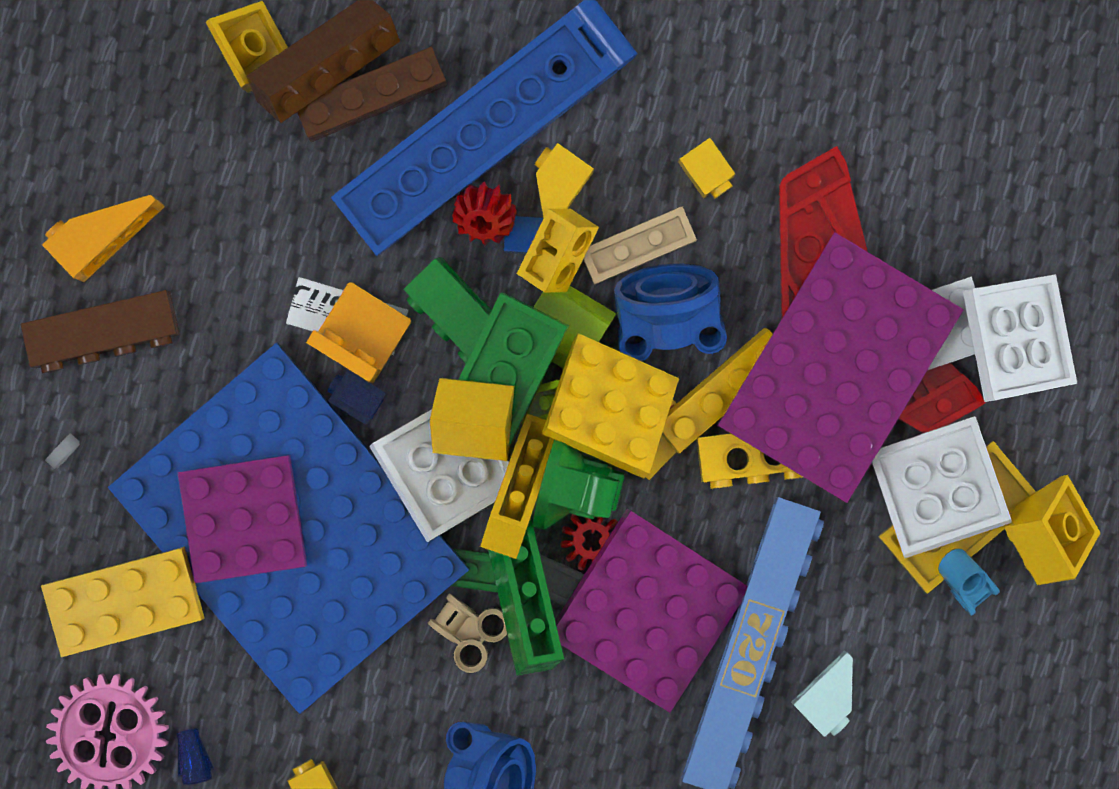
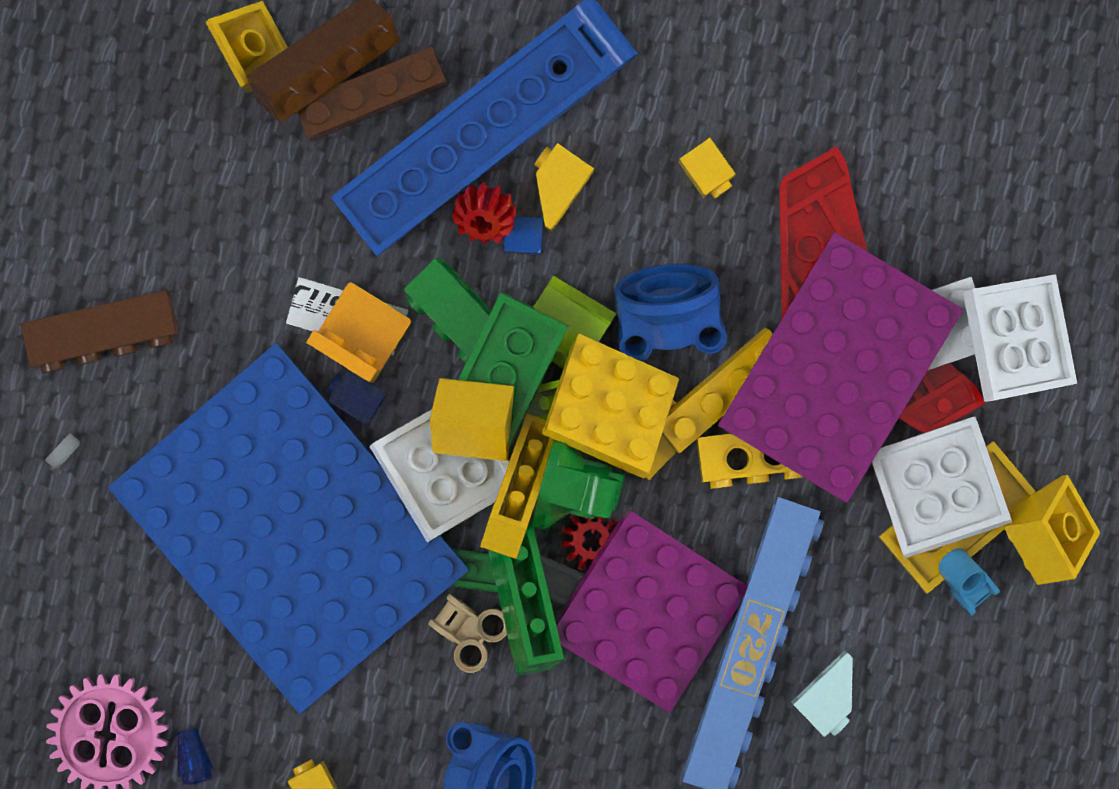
yellow plate [41,547,205,657] -> none
light orange slope [42,195,165,282] -> none
magenta plate [178,455,307,583] -> none
yellow brick [517,209,599,293] -> none
tan plate [583,206,697,285] -> none

